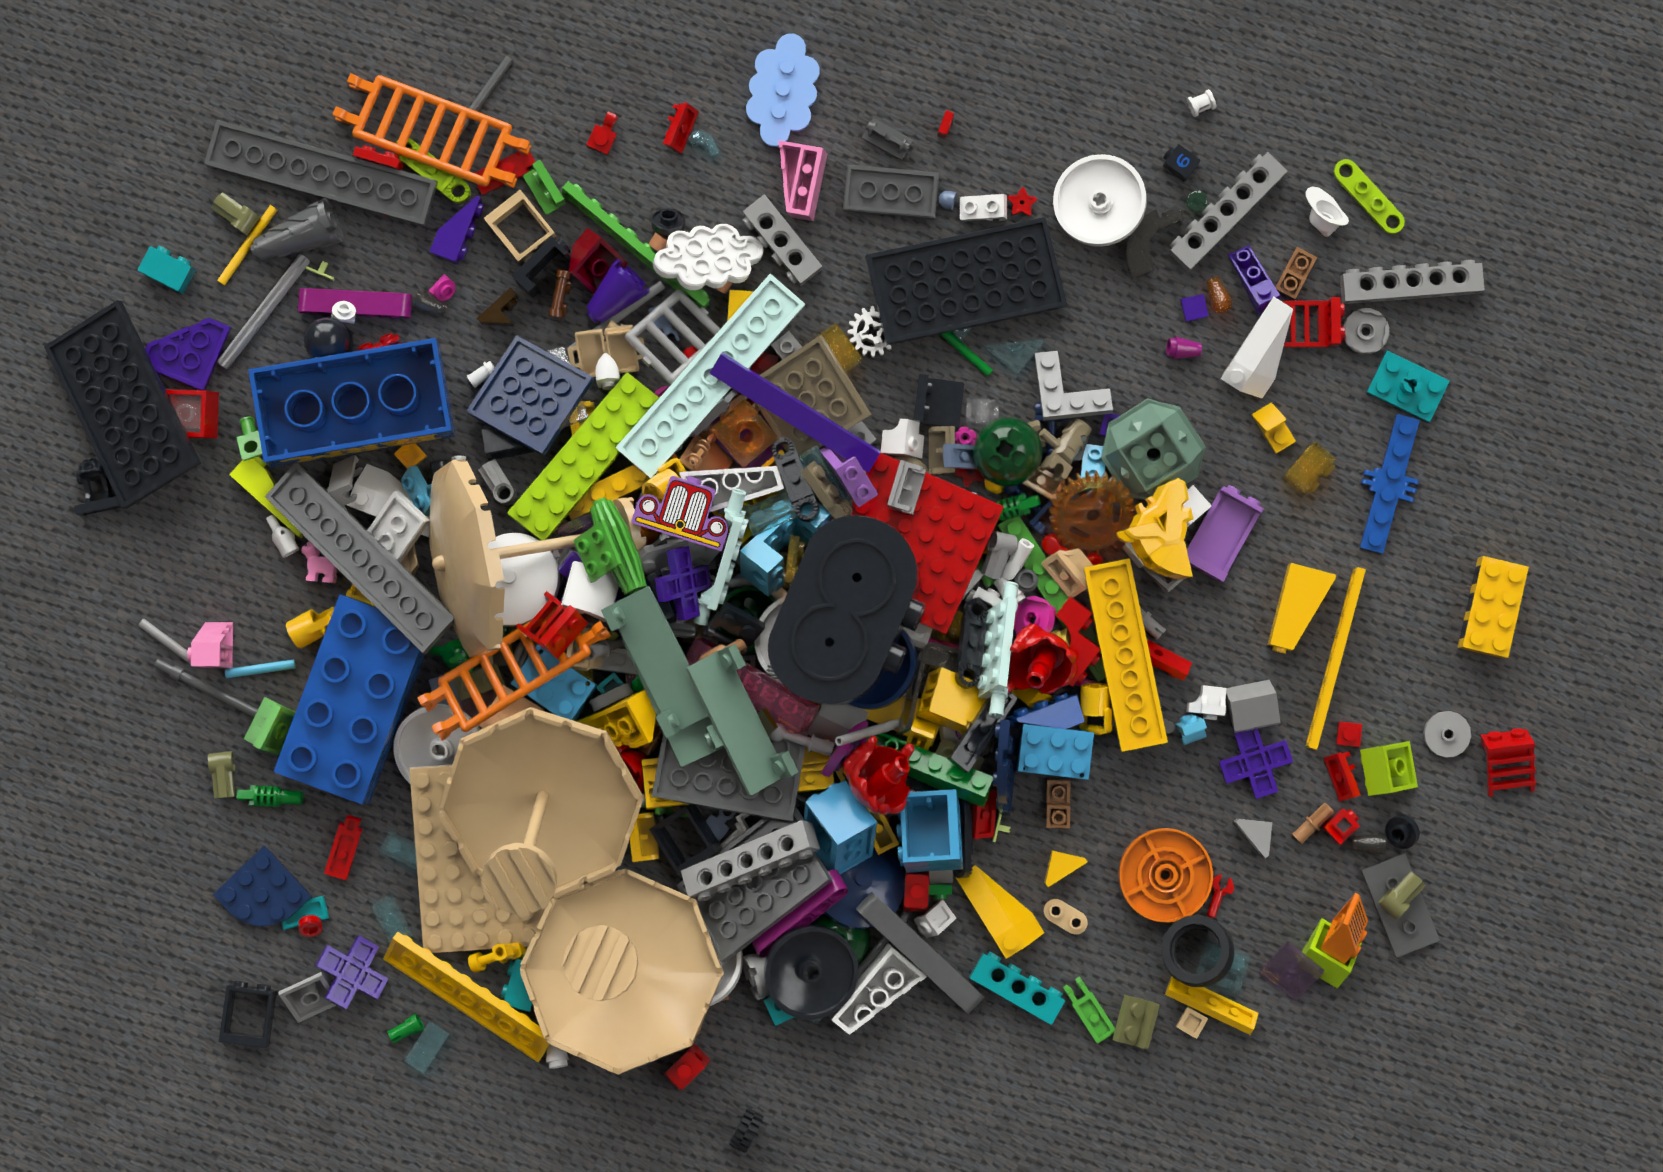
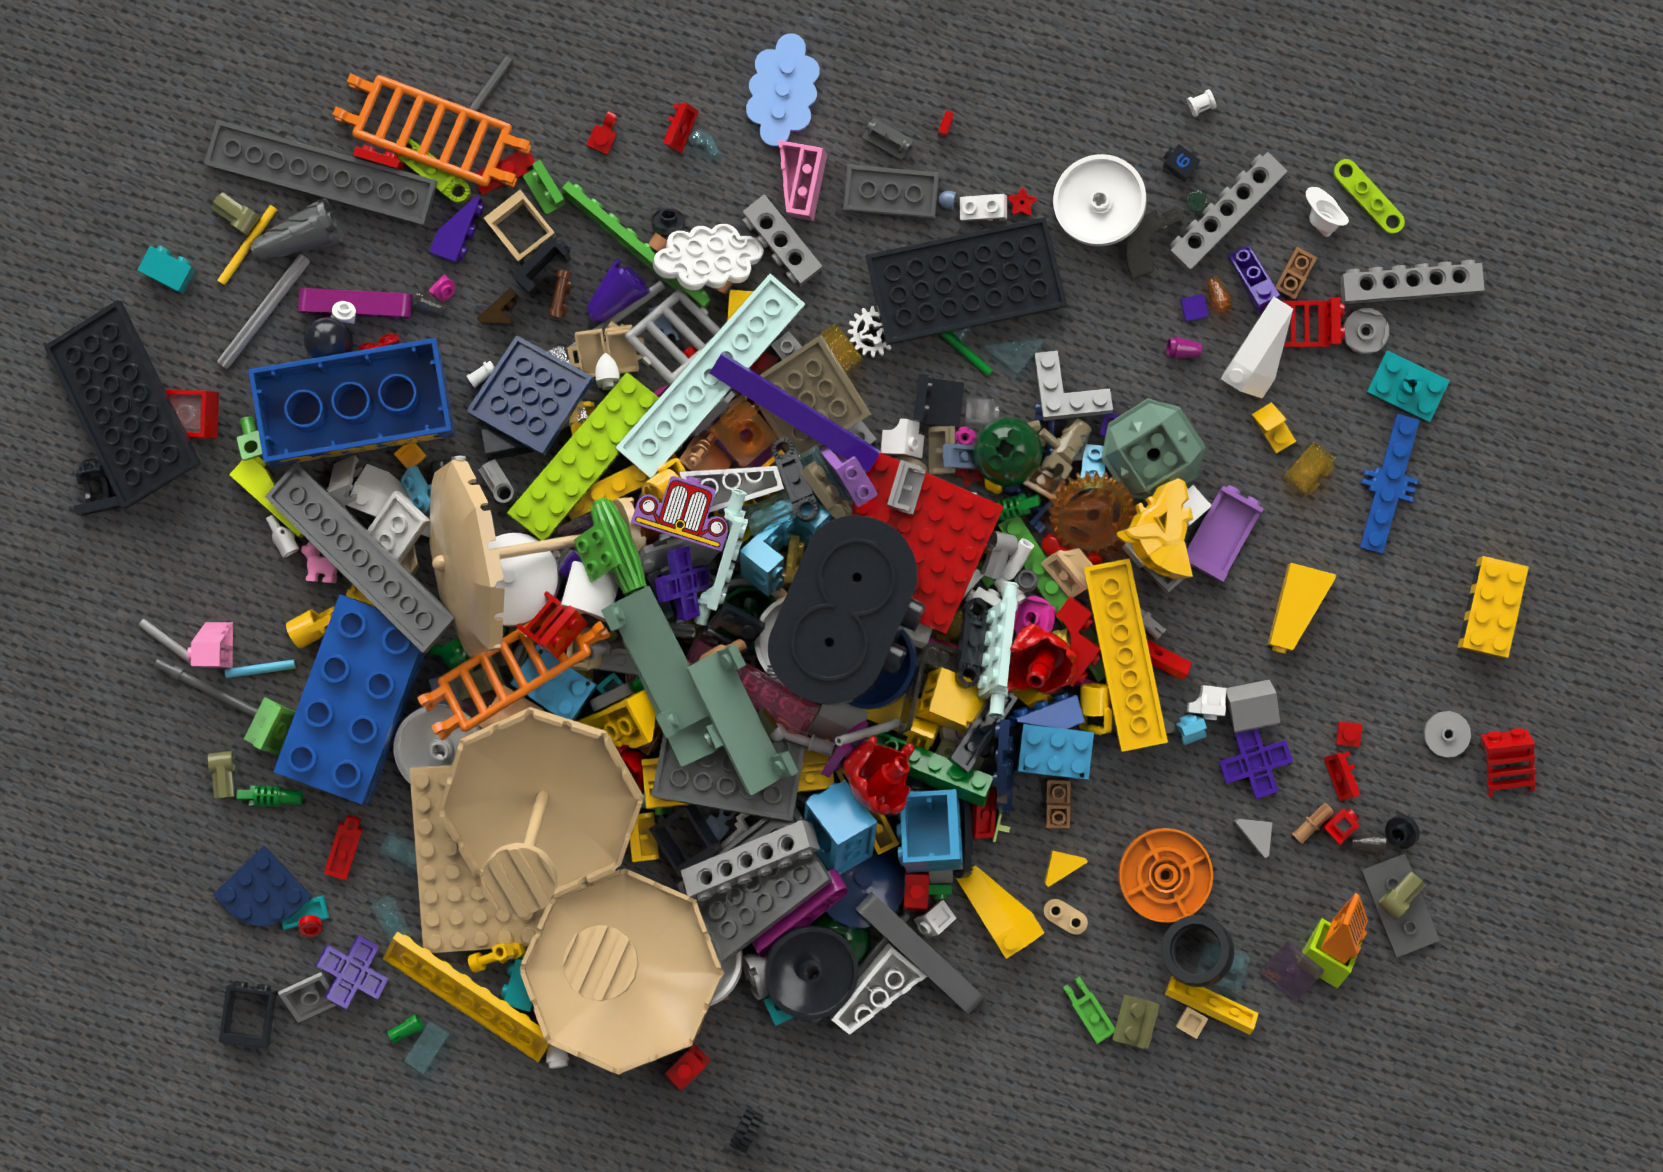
dark purple plate [145,318,231,390] -> none
yellowish green piece [306,261,335,281] -> none
dark red slope [569,228,628,294] -> none
teal brick [969,951,1065,1025] -> none
red bar [1207,874,1234,918] -> none
yellow tile [1305,567,1366,750] -> none
lime slope [1360,741,1418,796] -> none

